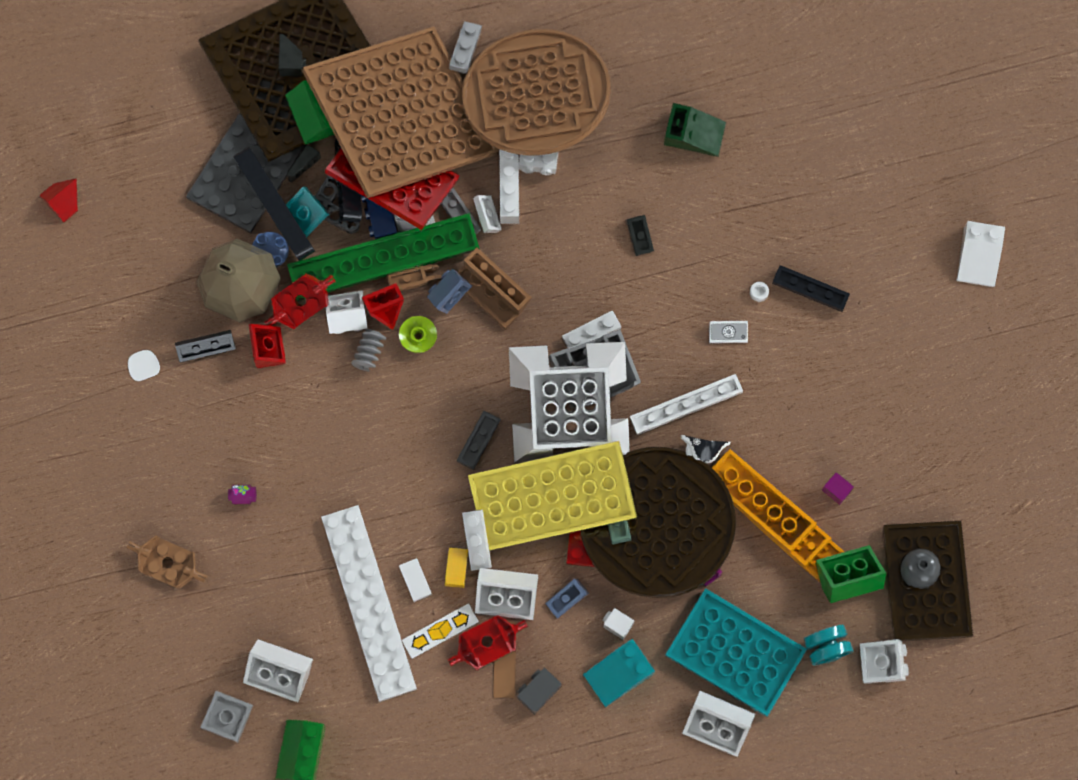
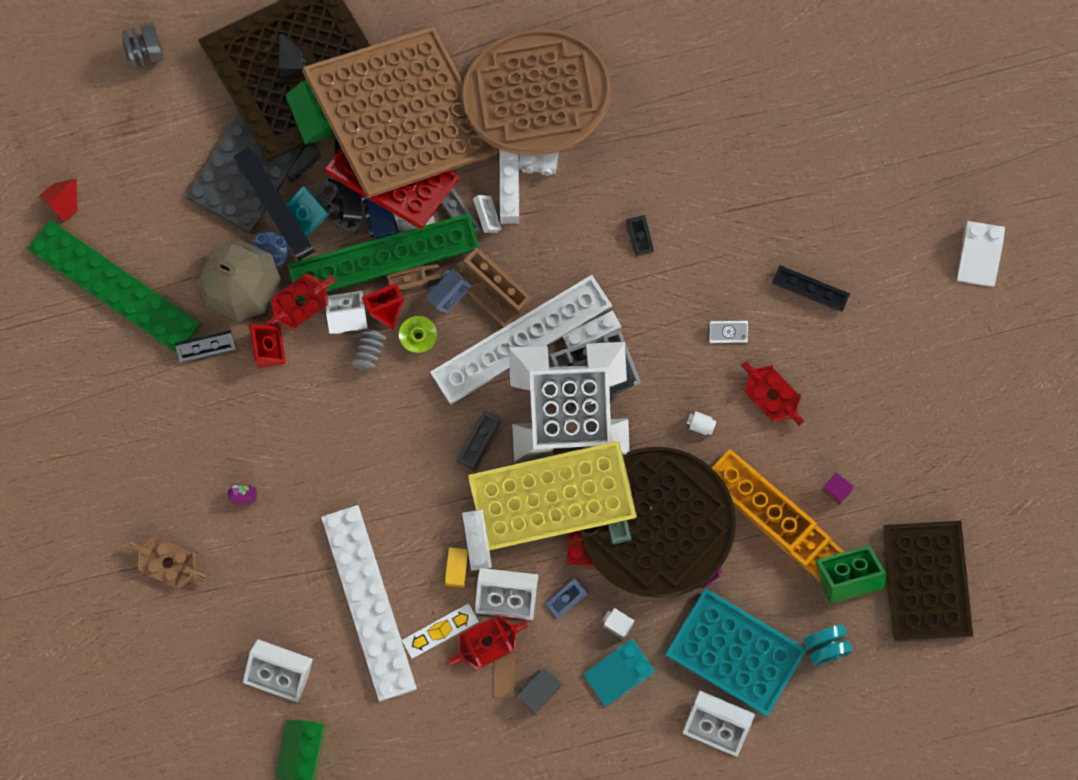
white sticker [128,350,160,381] -> none
light grey plate [200,691,253,743] -> none
white tile [399,558,432,602] -> none
light grey plate [449,21,482,74] -> none
white plate [630,374,743,435] -> none
dark green slope [664,103,726,157] -> none
black hat [681,435,731,463] -> none
white tile [750,282,769,302] -> none
white plate [860,639,909,684] -> none
dark grey cylinder [900,549,940,589] -> none
none -> green plate [27,220,201,354]
none -> dark grey wheel [122,23,164,68]
none -> white plate [430,275,612,405]
none -> white brick [687,411,716,435]
none -> red plate [741,361,805,427]

